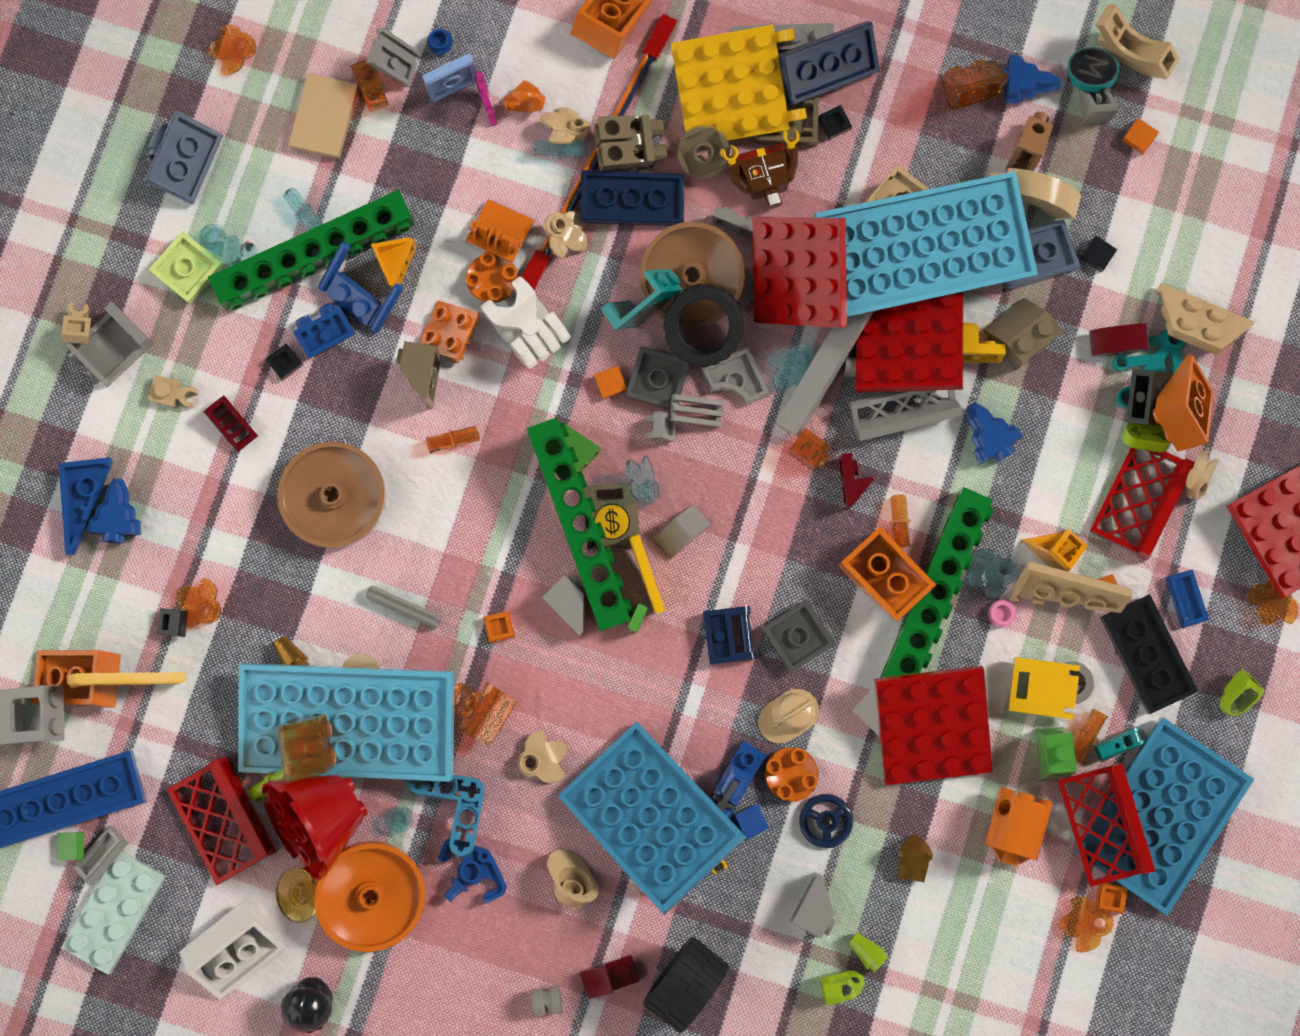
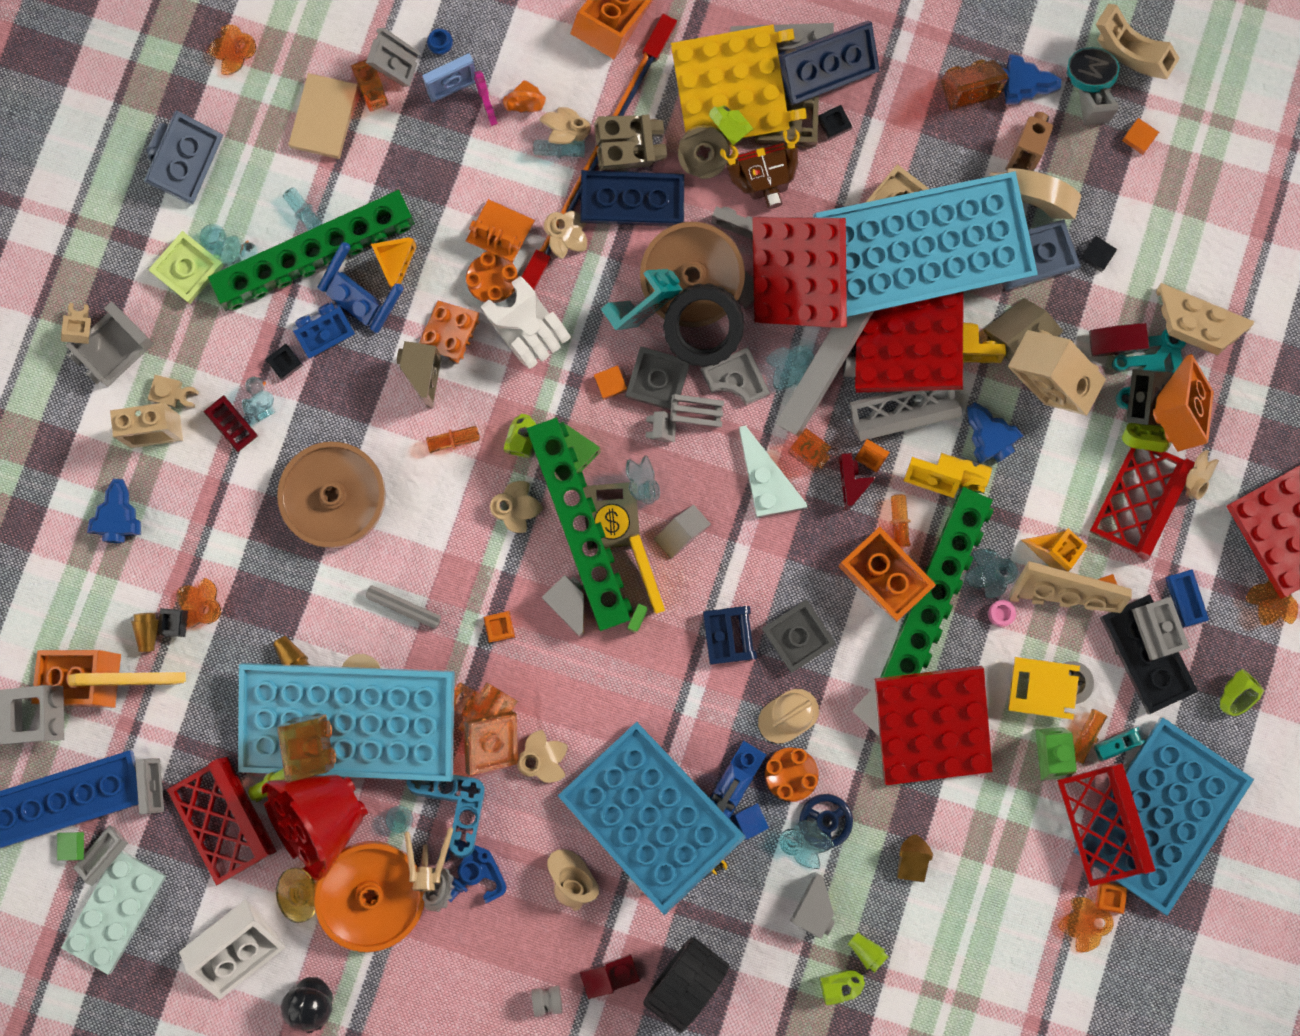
blue wing [59,457,113,556] -> none
orange cylinder [984,787,1053,867] -> none
none -> tan window [110,403,183,448]
none -> pearl gold cone [131,613,159,652]
none -> light grey tile [135,758,164,815]
none -> clear light blue animal [242,376,275,423]
none -> tan plant [405,827,453,892]
none -> light grey gear [422,868,455,912]
none -> clear orange tile [464,711,518,776]
none -> tan plate [490,481,543,533]
none -> lime rock [504,414,536,458]
none -> lime rock [709,106,753,145]
none -> light aqua wing [739,426,807,518]
none -> clear light blue plate [779,820,834,869]
none -> orange tile [855,439,890,472]
none -> yellow plate [904,453,992,498]
none -> tan piece [1008,330,1106,416]
none -> light grey plate [1132,597,1190,661]

